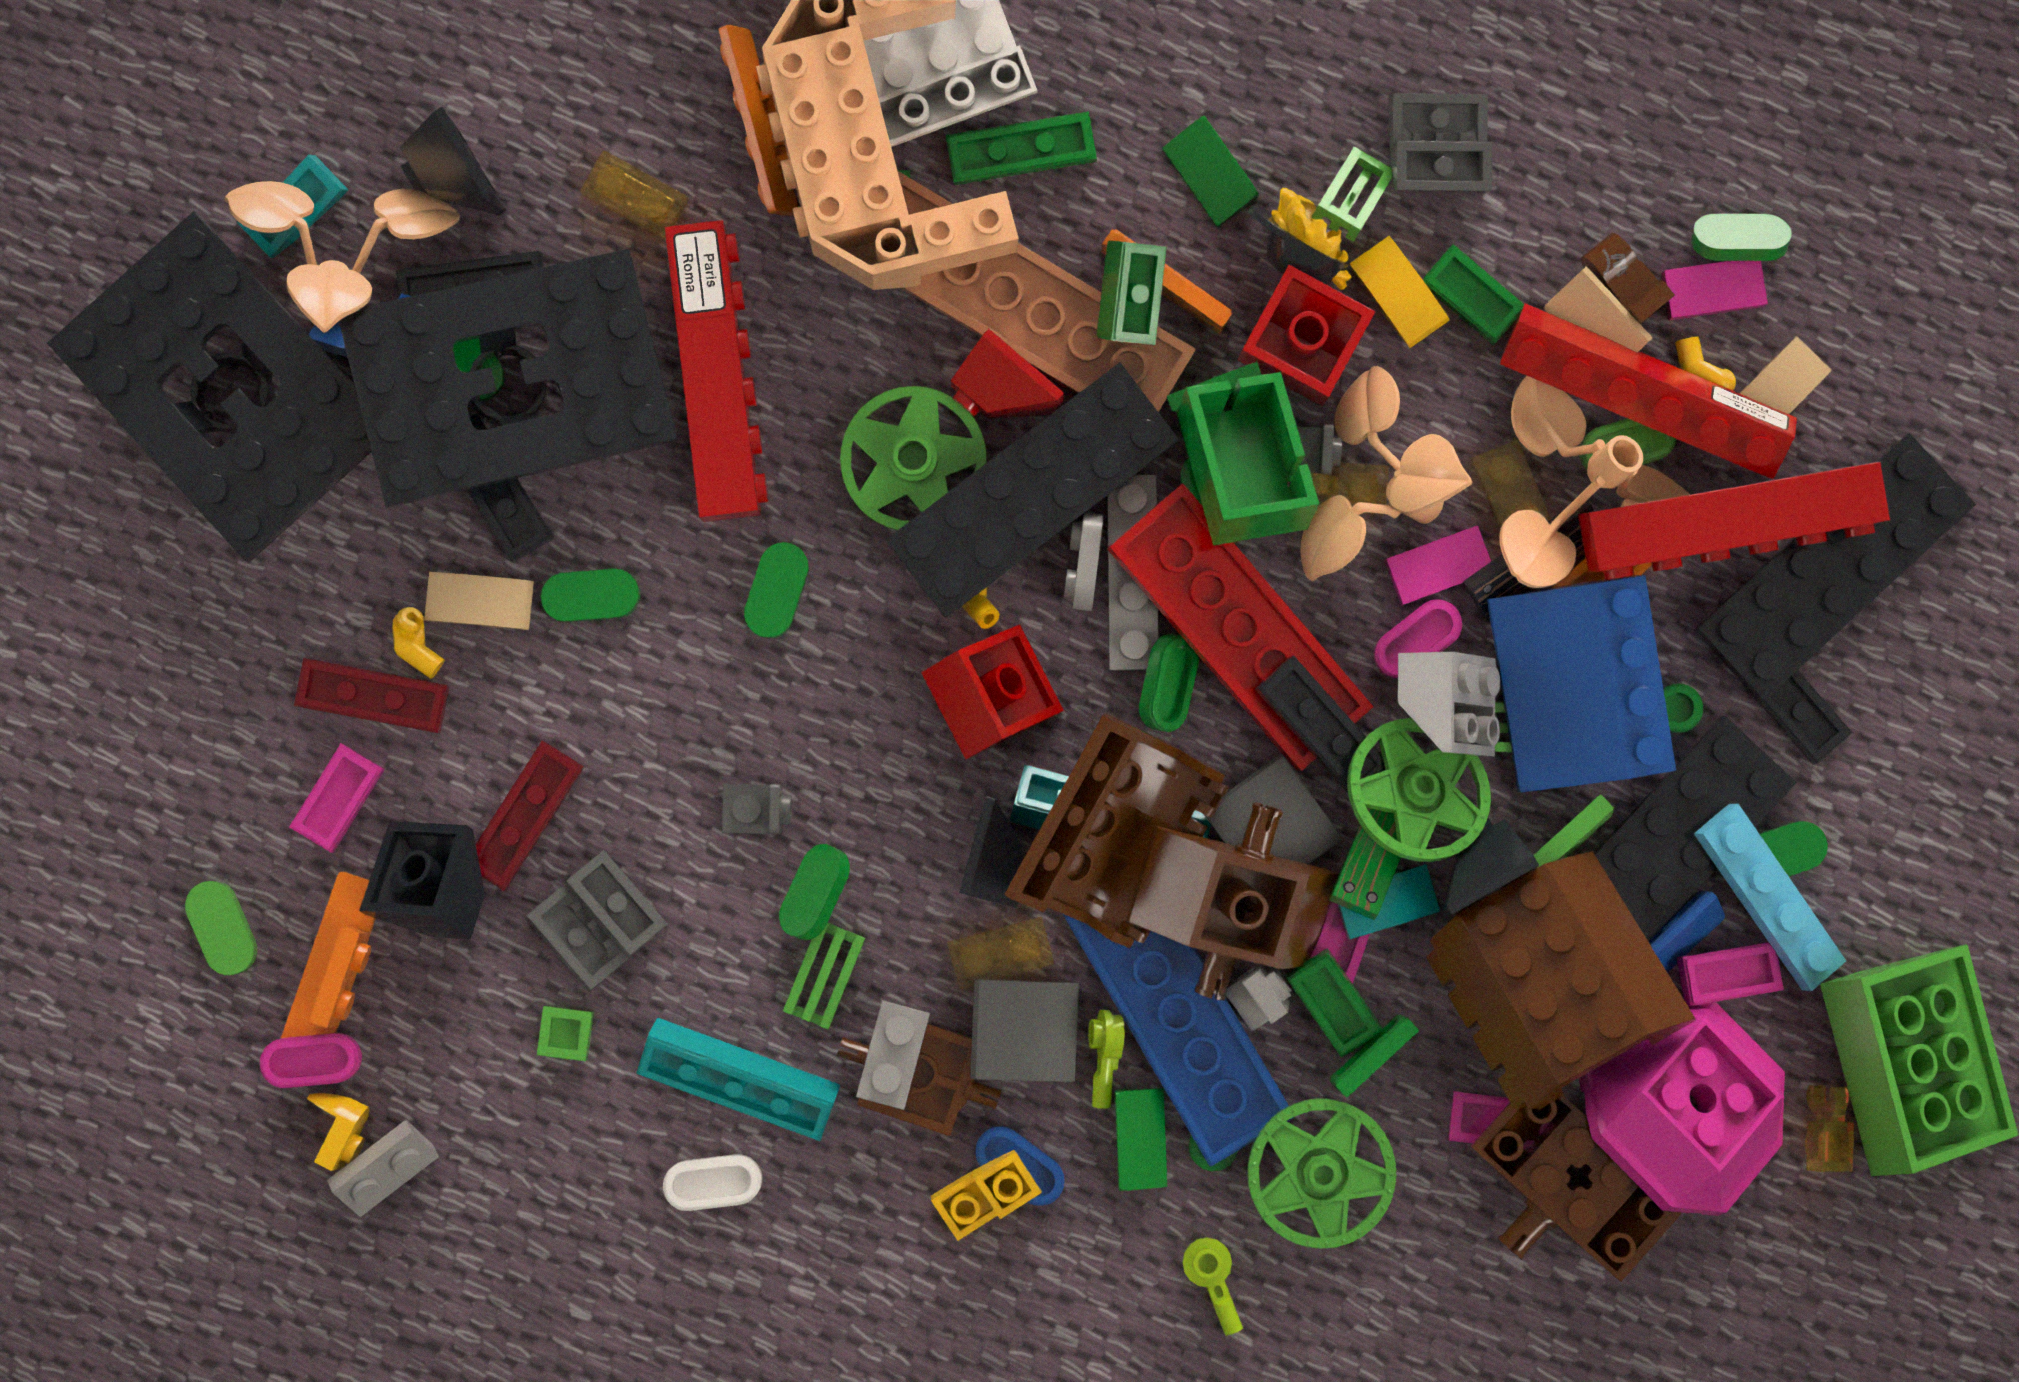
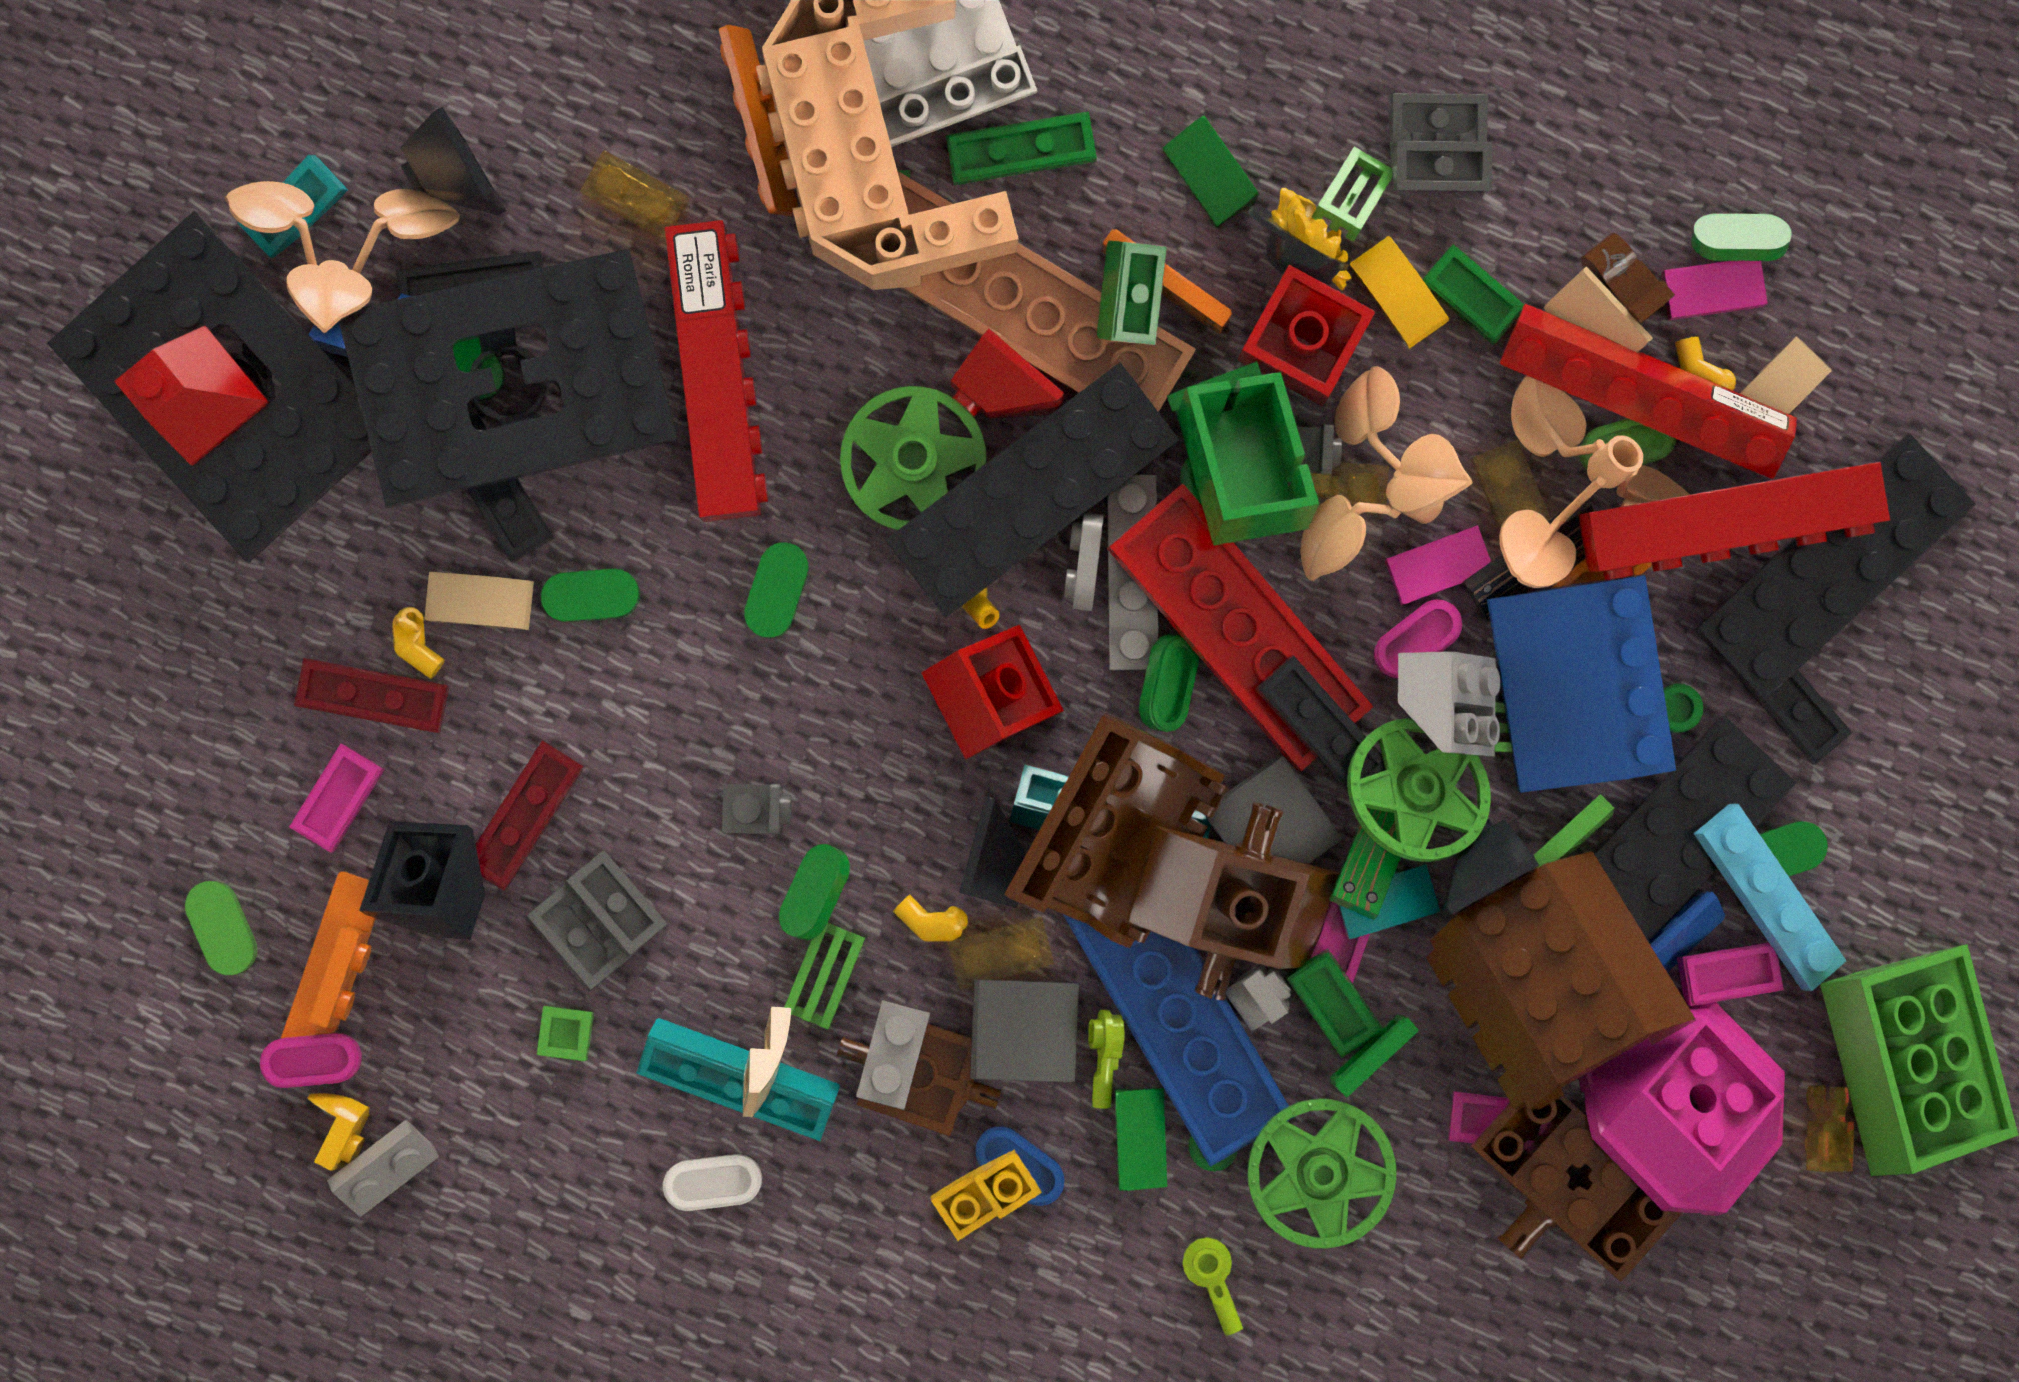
none -> red slope [114,326,269,466]
none -> slope [743,1007,791,1117]
none -> yellow arm [893,894,968,942]

